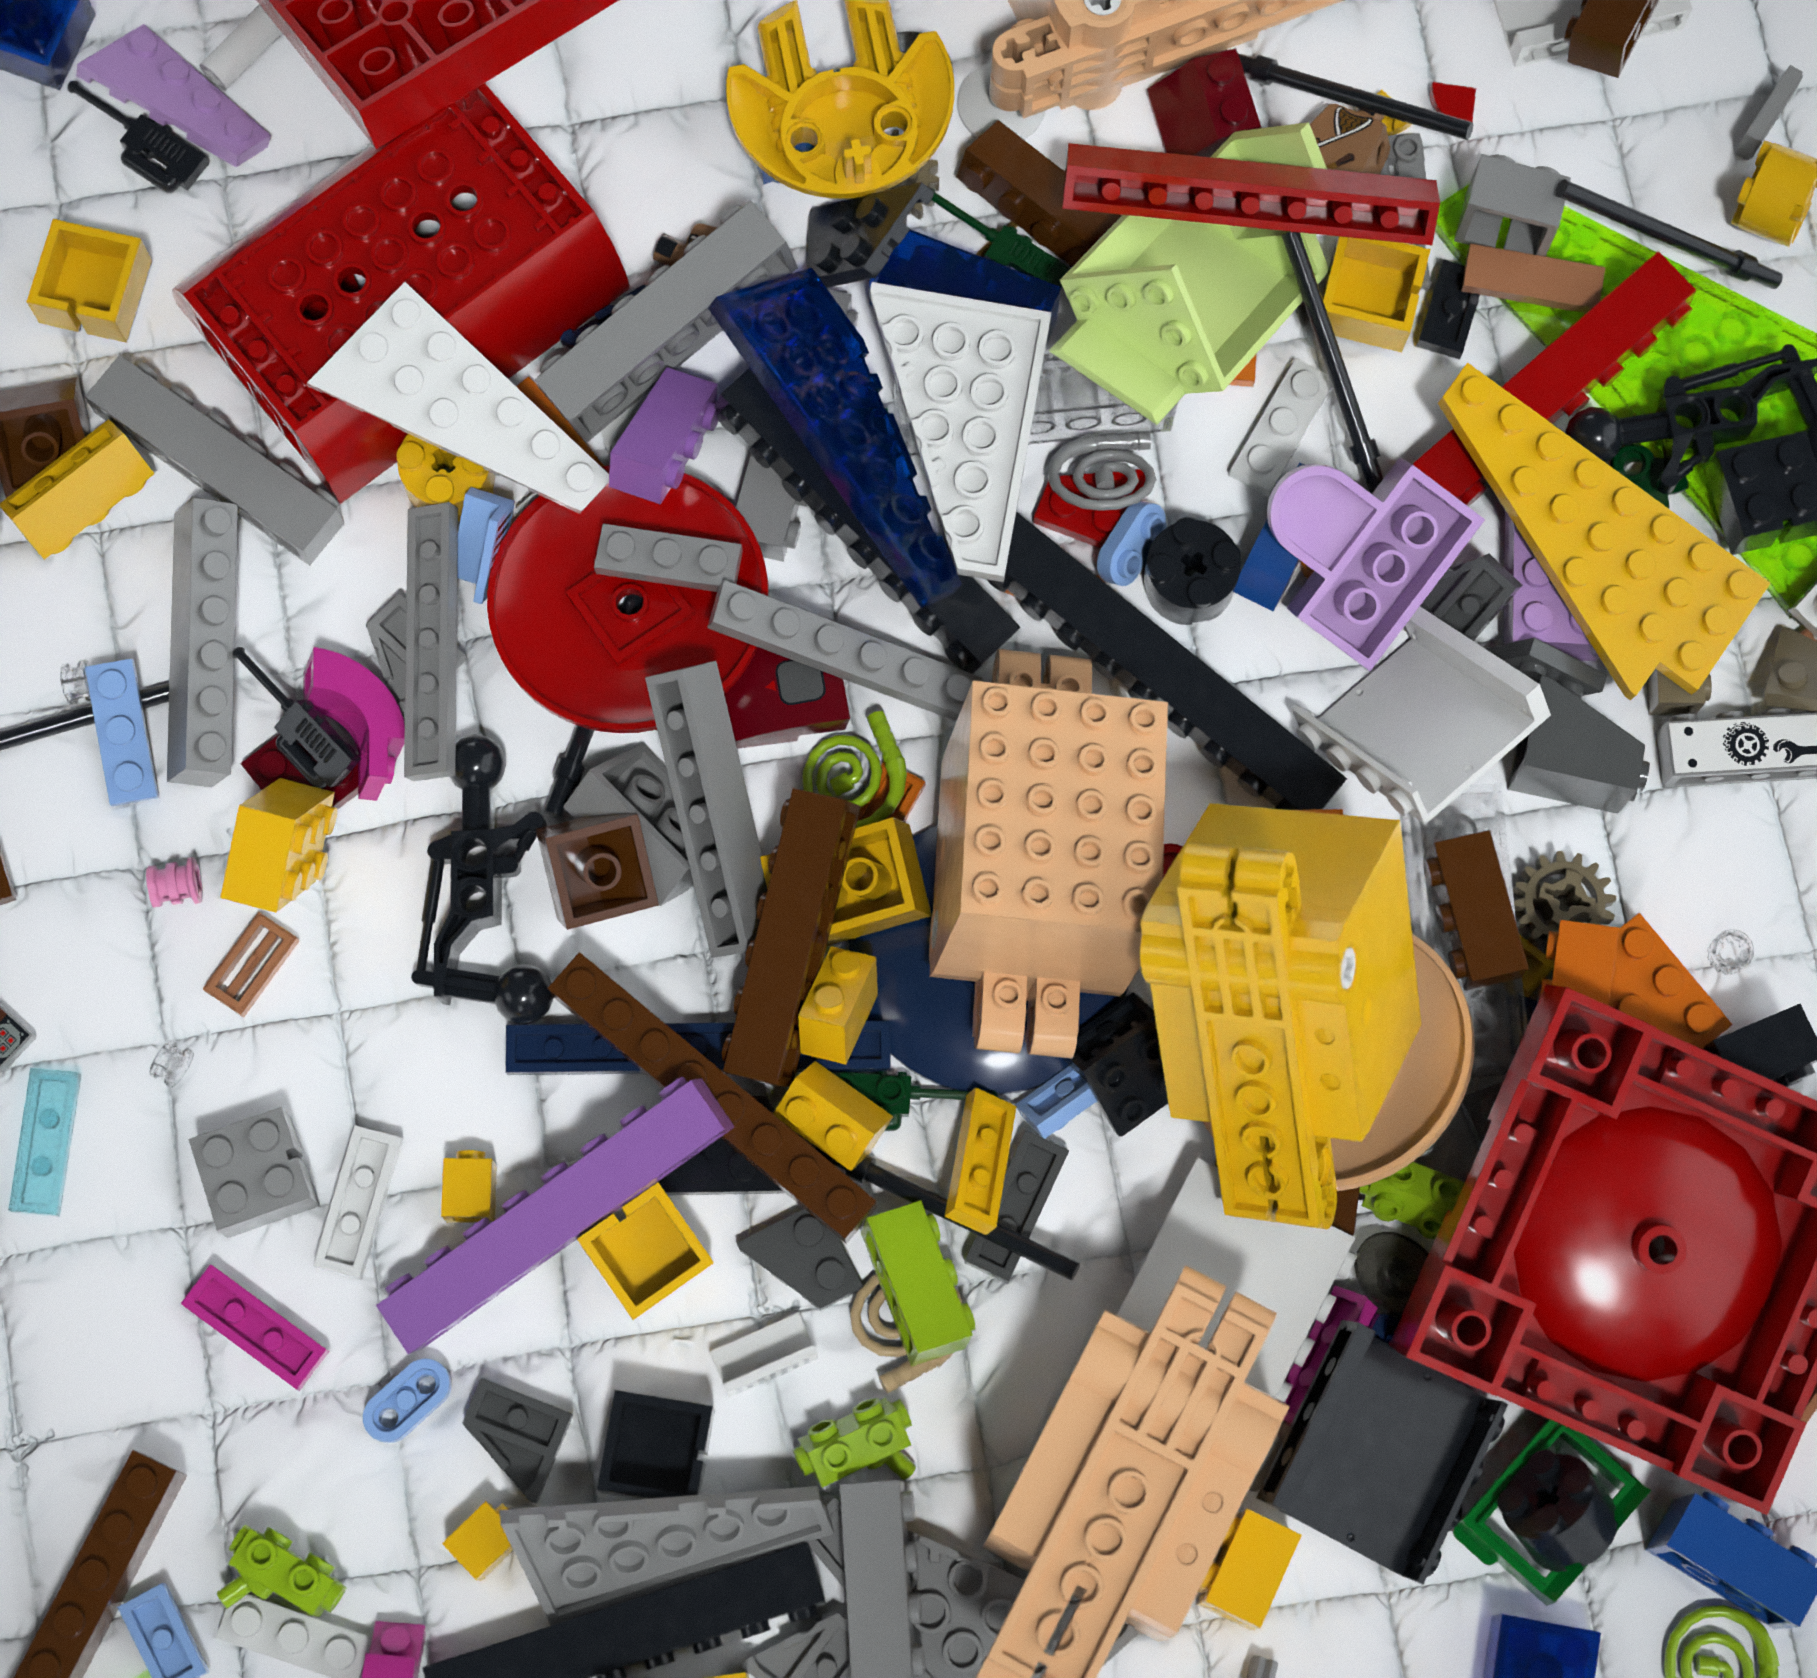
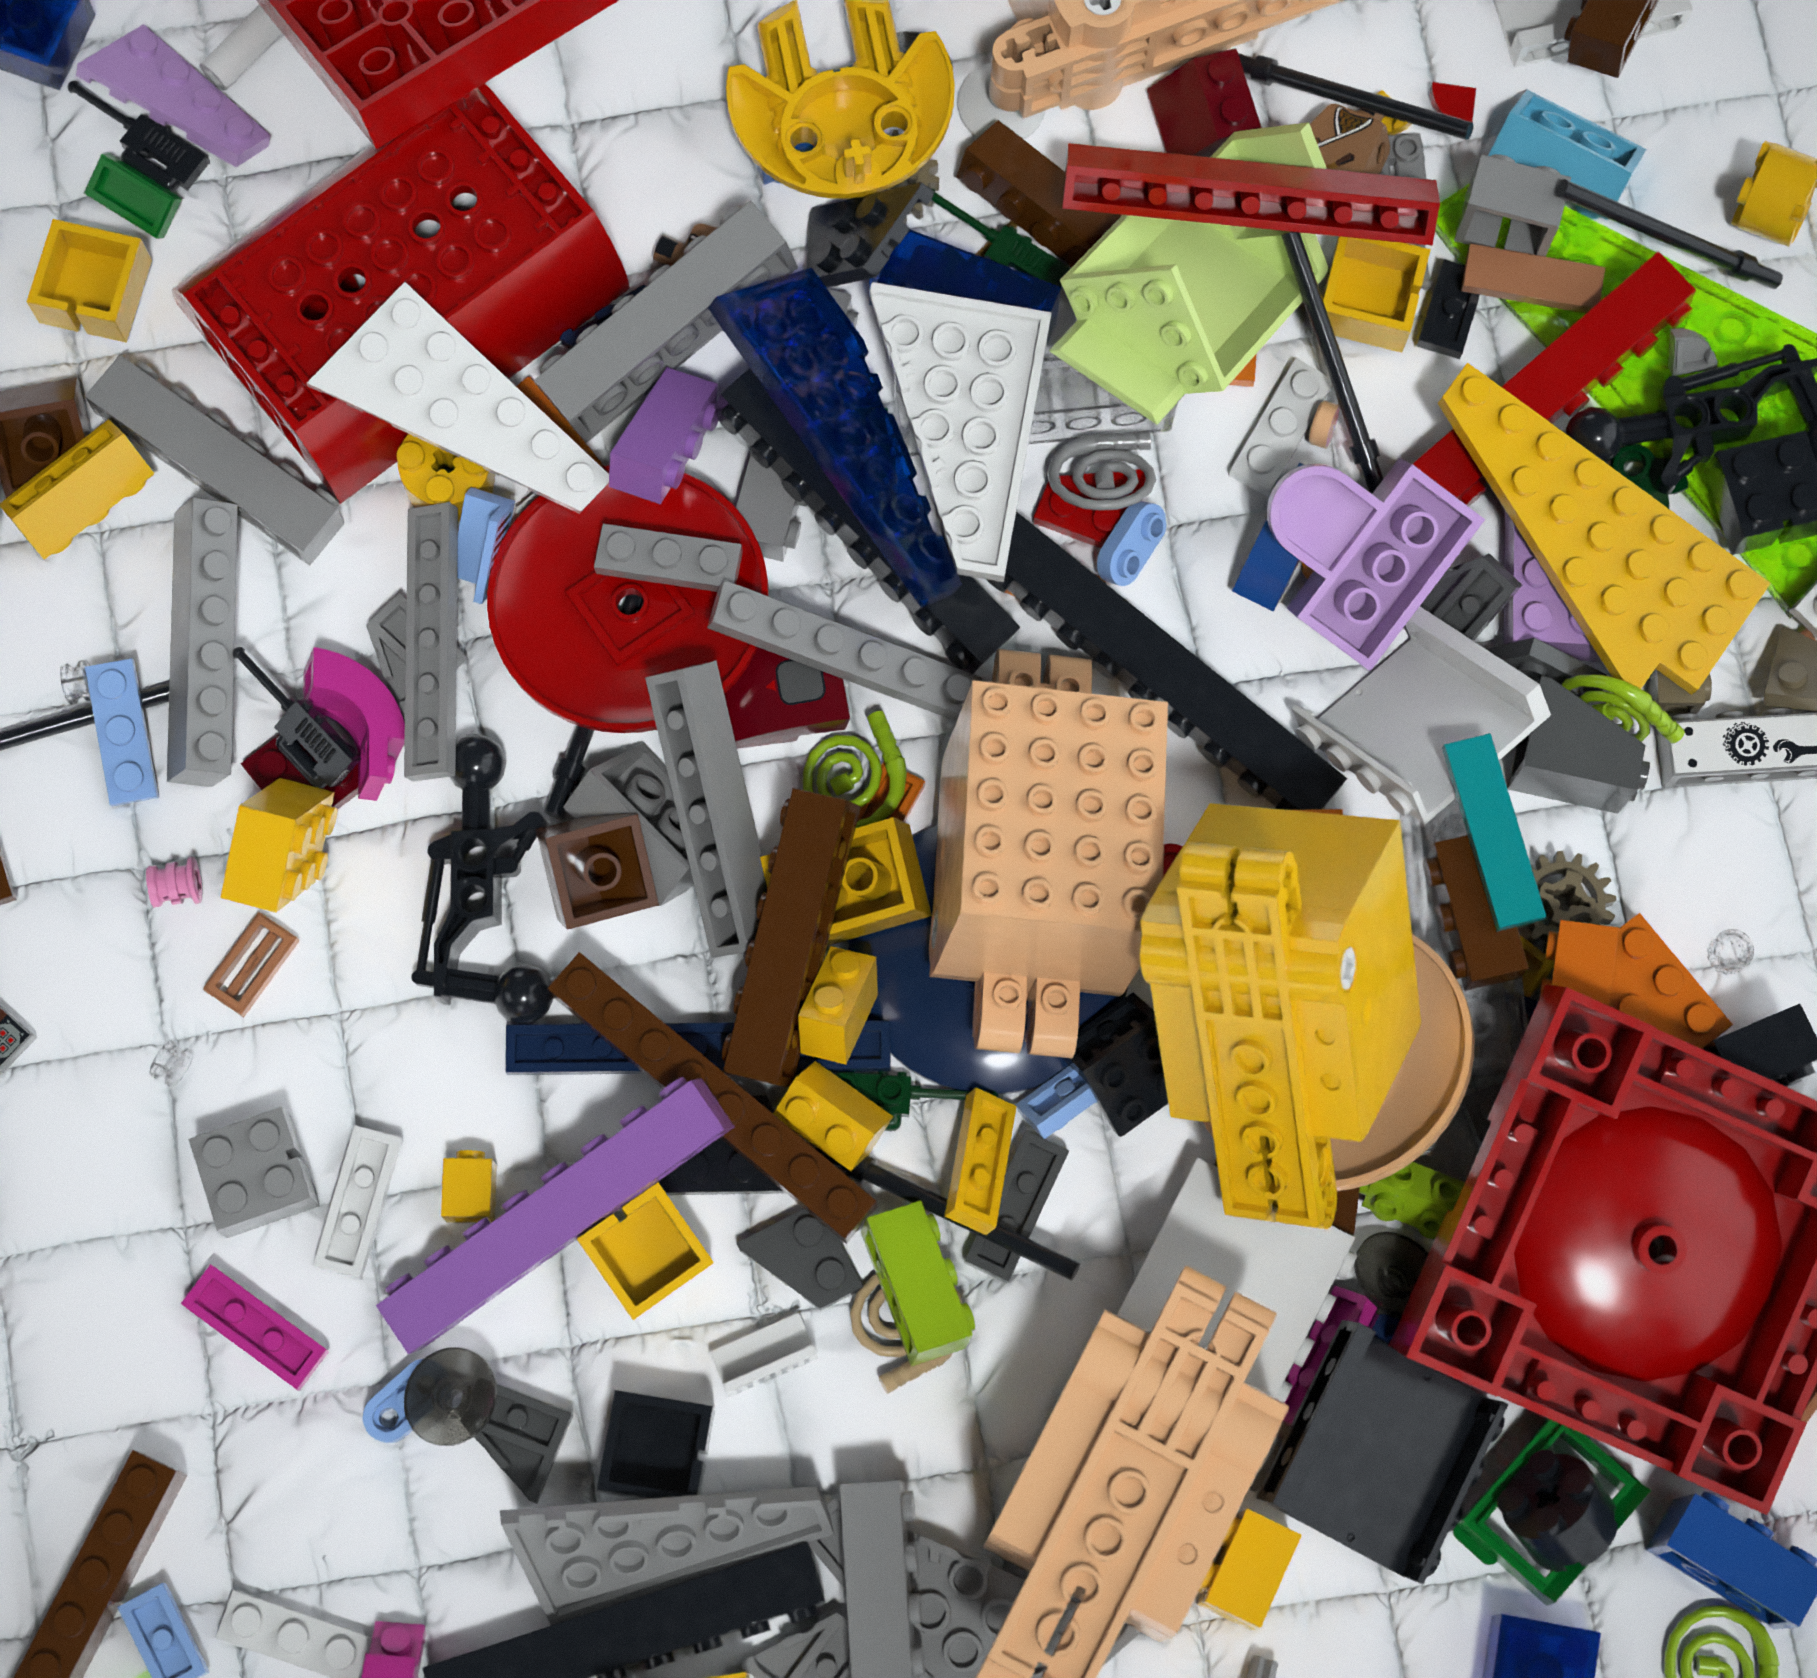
clear light blue tile [8,1068,82,1217] -> none
lime brick [216,1524,347,1617] -> none
yellow brick [442,1501,513,1582] -> none
lime brick [793,1397,916,1488] -> none
black brick [1144,517,1241,625] -> none
light grey tile [1735,64,1804,161] -> none
none -> green tile [84,153,182,239]
none -> clear smoke dish [404,1347,497,1446]
none -> light nougat tile [1309,400,1340,449]
none -> teal tile [1442,733,1546,932]
none -> medium azure slope [1488,89,1647,220]
none -> lime piece [1562,675,1685,744]
none -> light grey tile [1668,328,1717,376]

